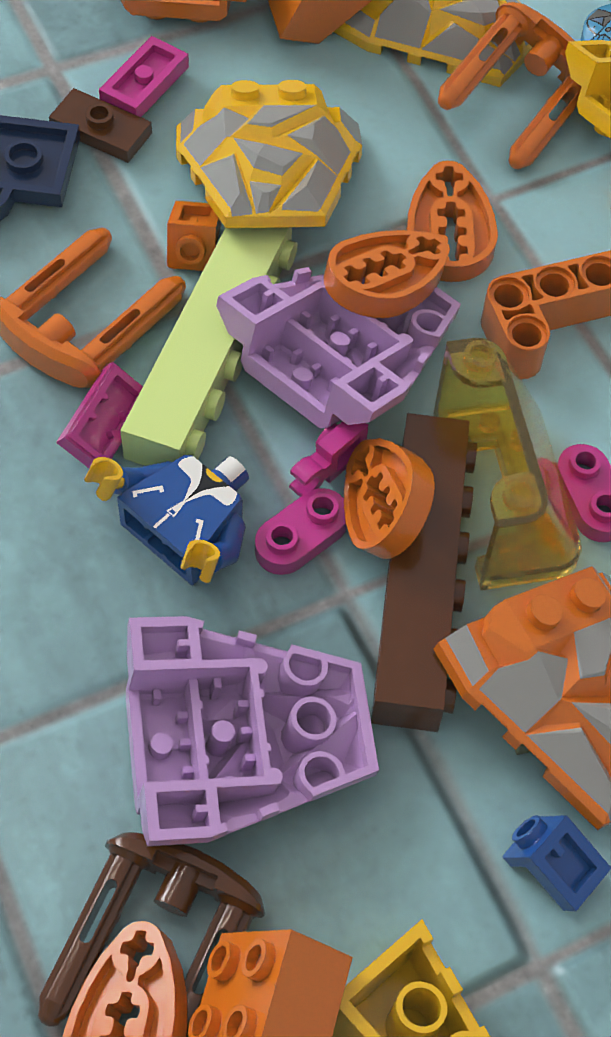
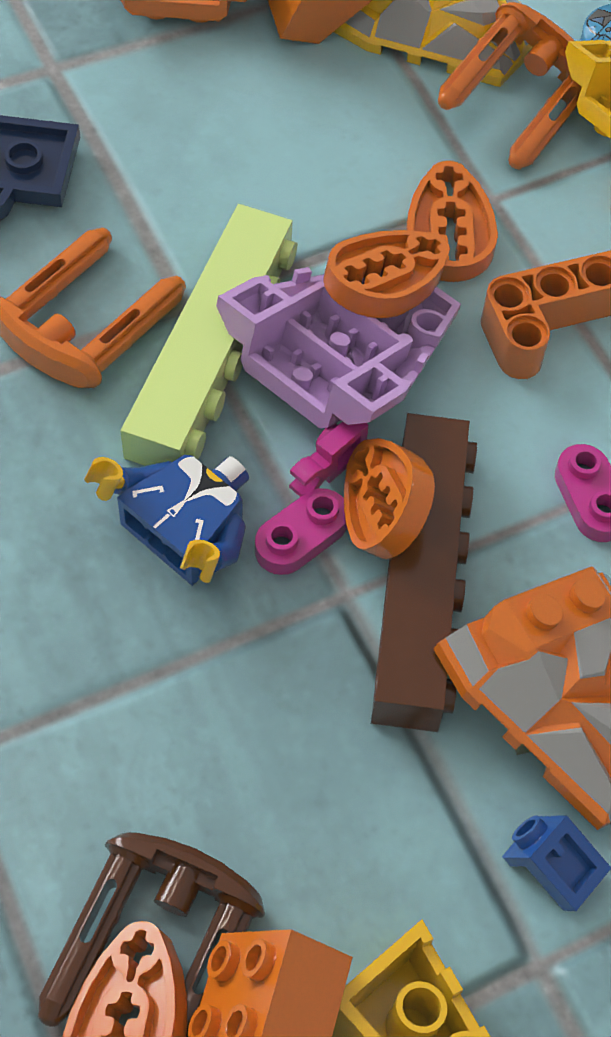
reddish brown plate [49,88,152,163] -> none
dark pink plate [56,362,143,468] -> none
dark pink plate [99,36,189,117] -> none
lavender wedge [126,616,379,846] -> none
orange bracket [167,200,222,271] -> none
wedge [176,80,362,228] -> none
clear yellow windscreen [433,338,582,590] -> none

